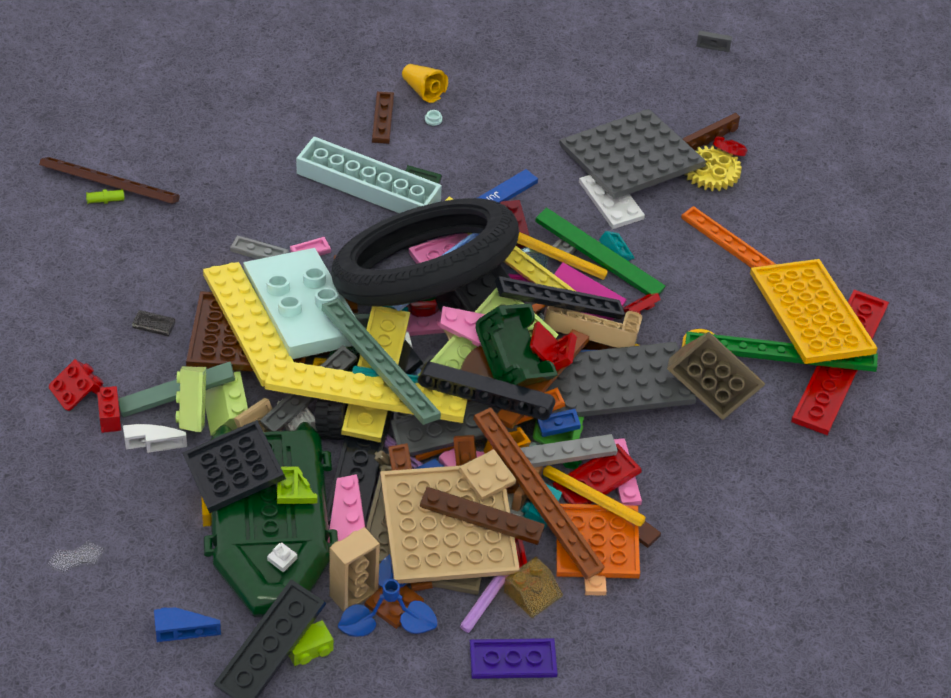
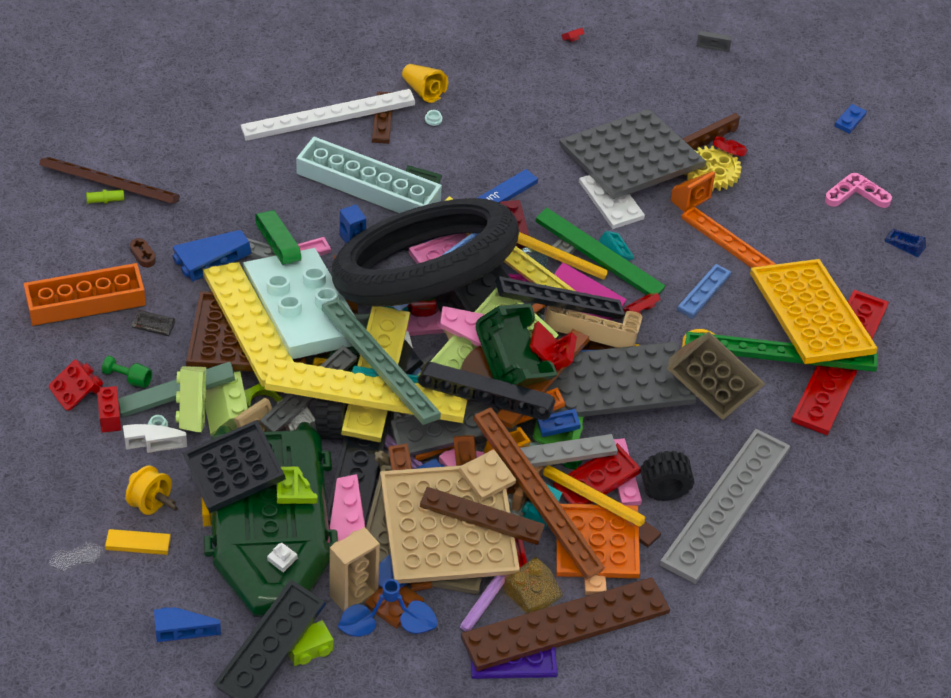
none -> orange brick [23,263,146,326]
none -> green piece [102,355,153,388]
none -> yellow tile [105,529,171,555]
none -> yellow wheel [125,465,178,515]
none -> reddish brown beam [130,238,156,268]
none -> light aqua plate [148,415,168,427]
none -> blue slope [172,230,252,282]
none -> white plate [241,89,415,141]
none -> lime helmet [244,384,282,408]
none -> green beam [255,210,302,265]
none -> blue brick [339,204,366,243]
none -> reddish brown plate [461,577,670,671]
none -> red plate [561,27,585,42]
none -> black tyre [641,451,695,501]
none -> light grey plate [660,429,790,584]
none -> orange slope [671,171,715,212]
none -> medium blue tile [677,264,731,319]
none -> bright pink beam [825,173,892,208]
none -> blue plate [835,104,867,134]
none -> clear blue slope [884,228,926,257]

